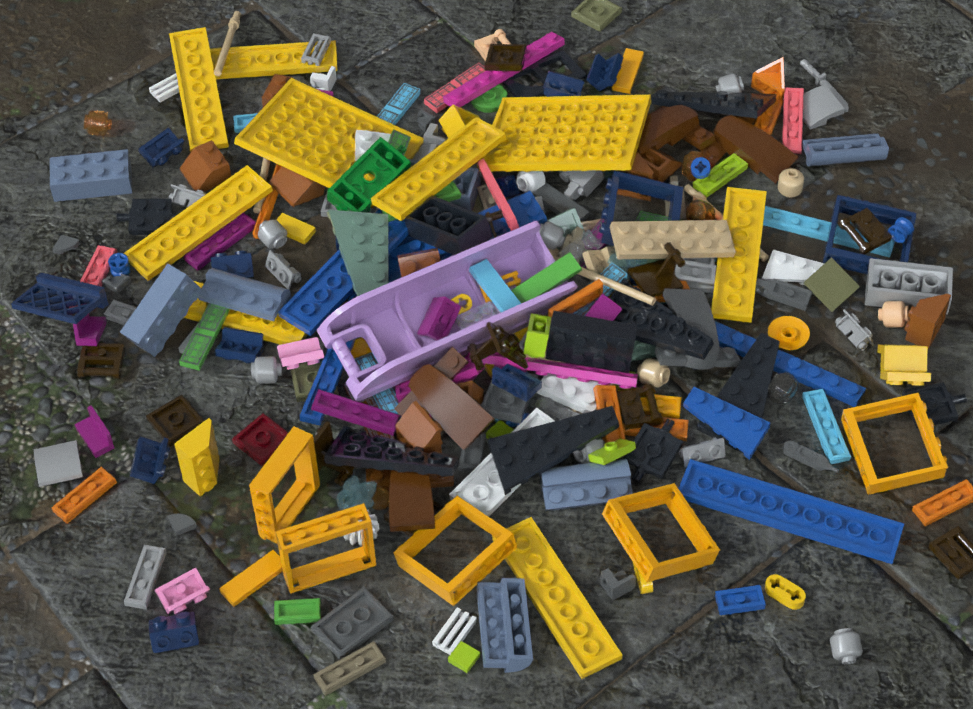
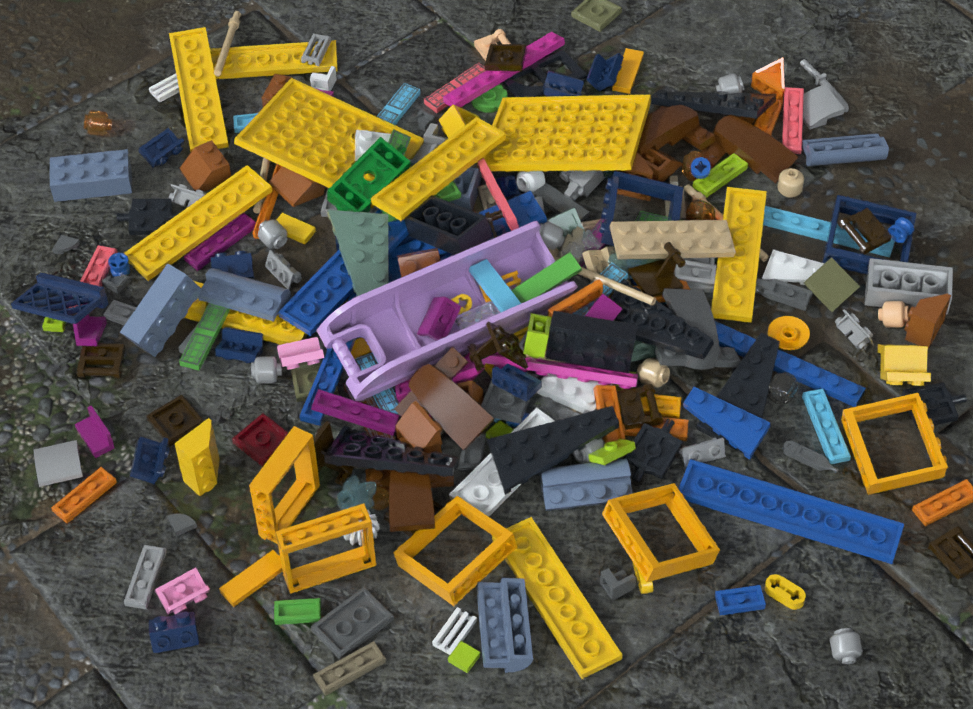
none -> lime tile [42,317,67,332]

